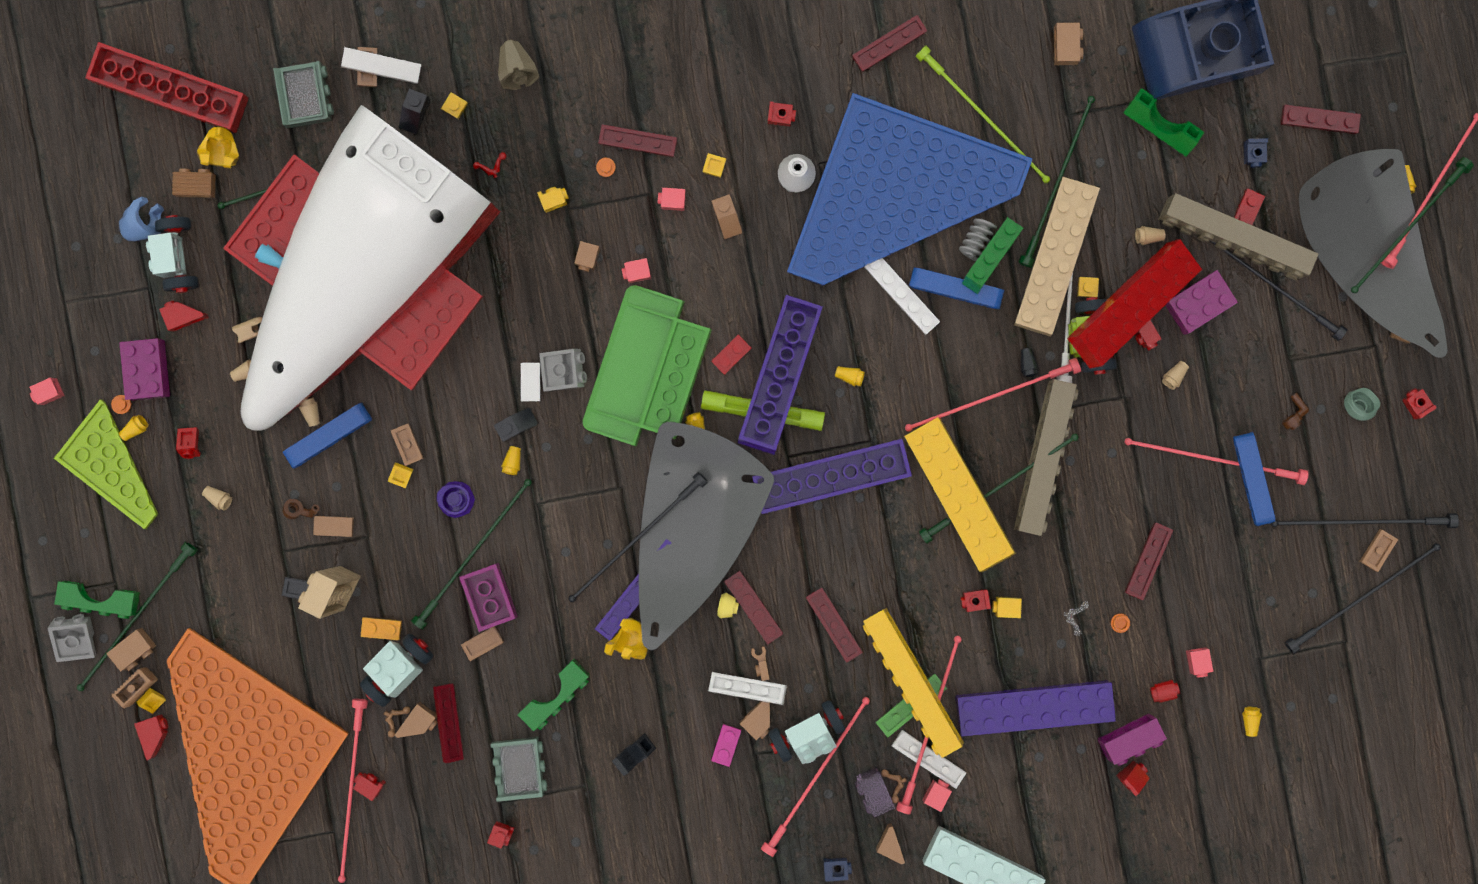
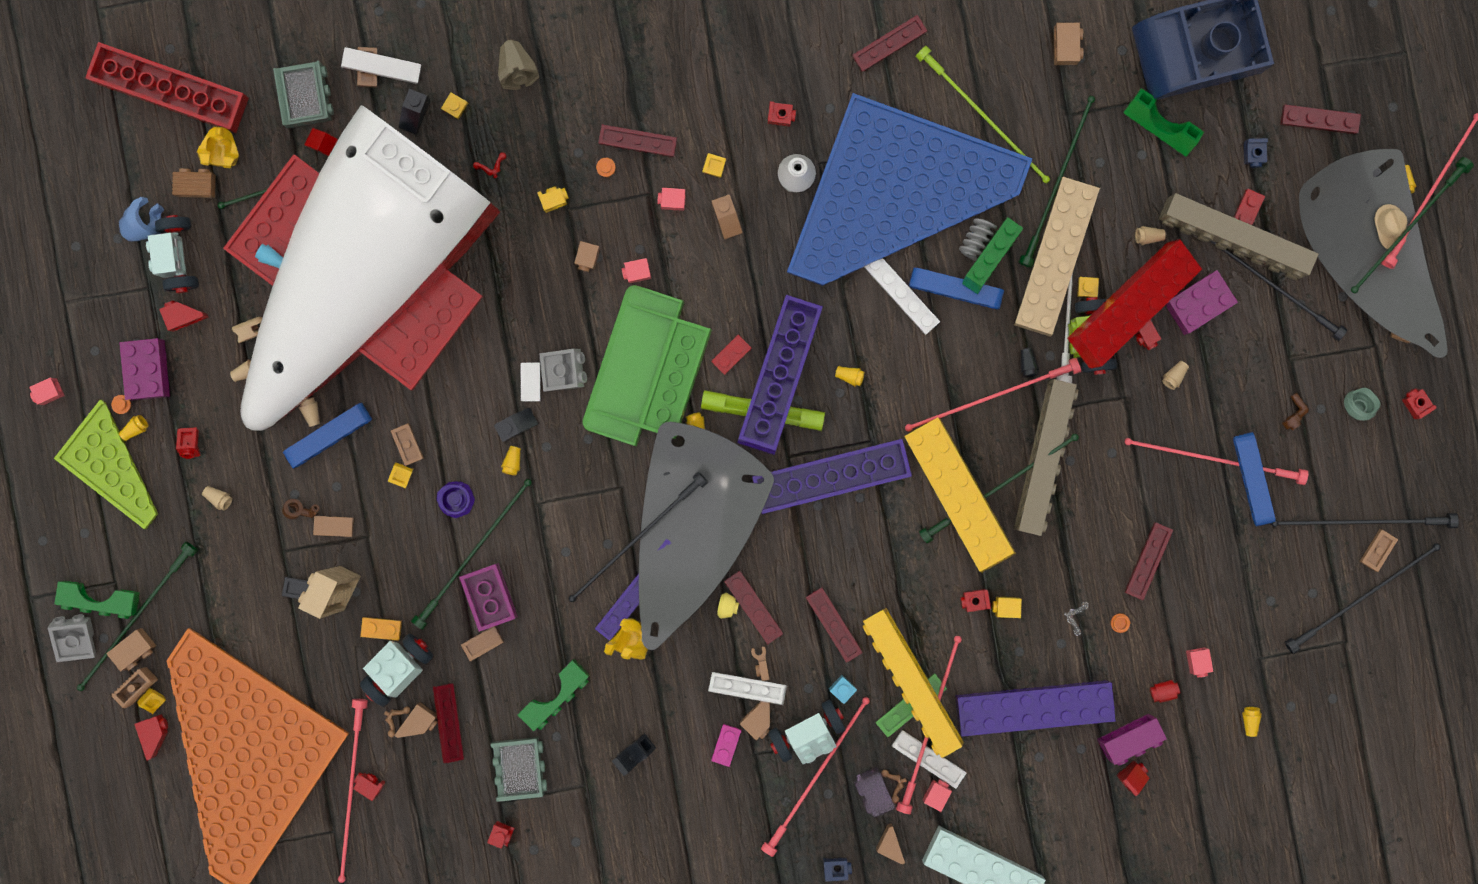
none -> red slope [304,128,338,157]
none -> medium azure brick [829,675,857,704]
none -> tan piece [1374,204,1407,249]

